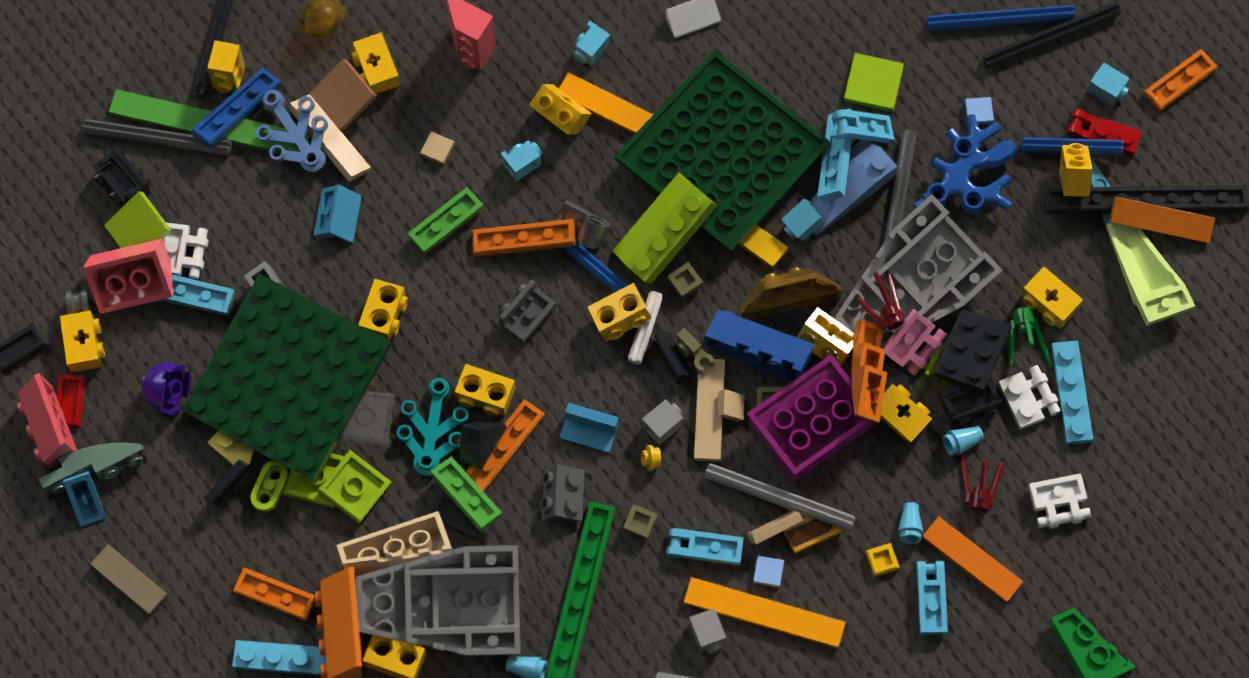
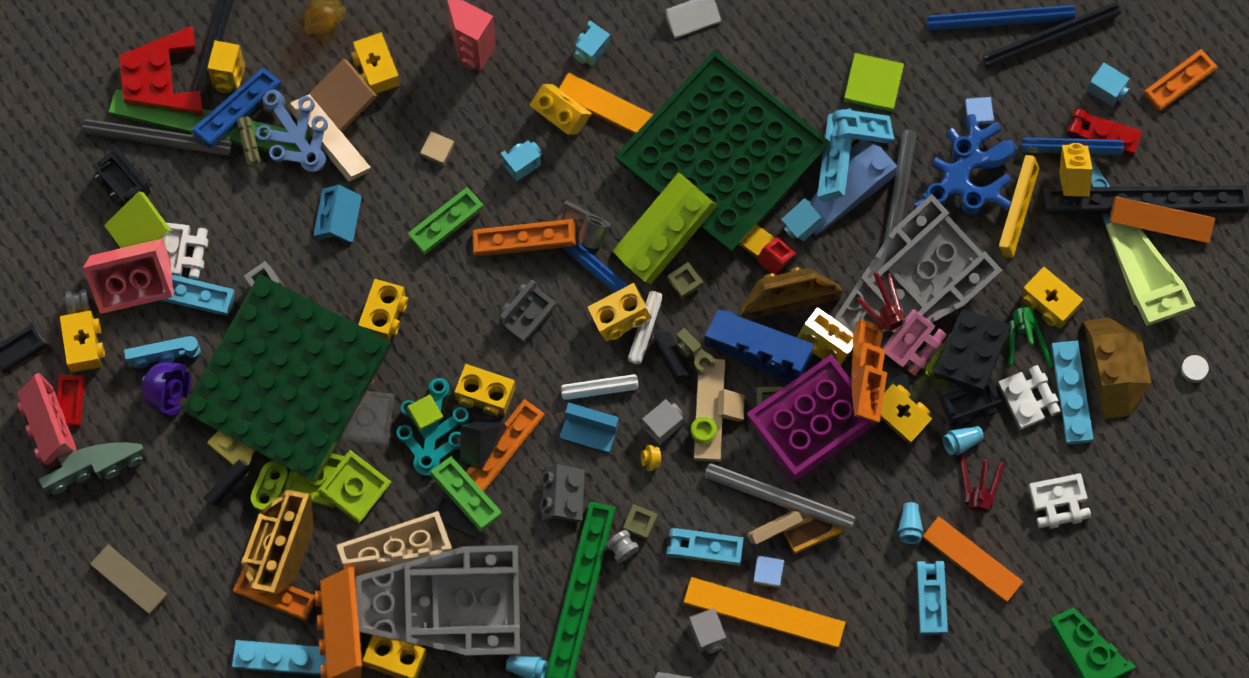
dark azure slope [63,471,106,527] -> none
yellow tile [865,543,900,577] -> none
none -> red wing [119,26,203,116]
none -> medium azure plate [124,336,201,369]
none -> olive axle [237,117,260,166]
none -> pearl gold wedge [242,490,313,594]
none -> lime tile [406,395,443,431]
none -> white axle [561,374,638,400]
none -> light grey wheel [605,530,639,563]
none -> lime tile [691,417,717,445]
none -> red slope [757,237,796,274]
none -> yellow tile [999,155,1040,258]
none -> pearl gold wedge [1083,318,1151,420]
none -> white tile [1181,355,1209,383]

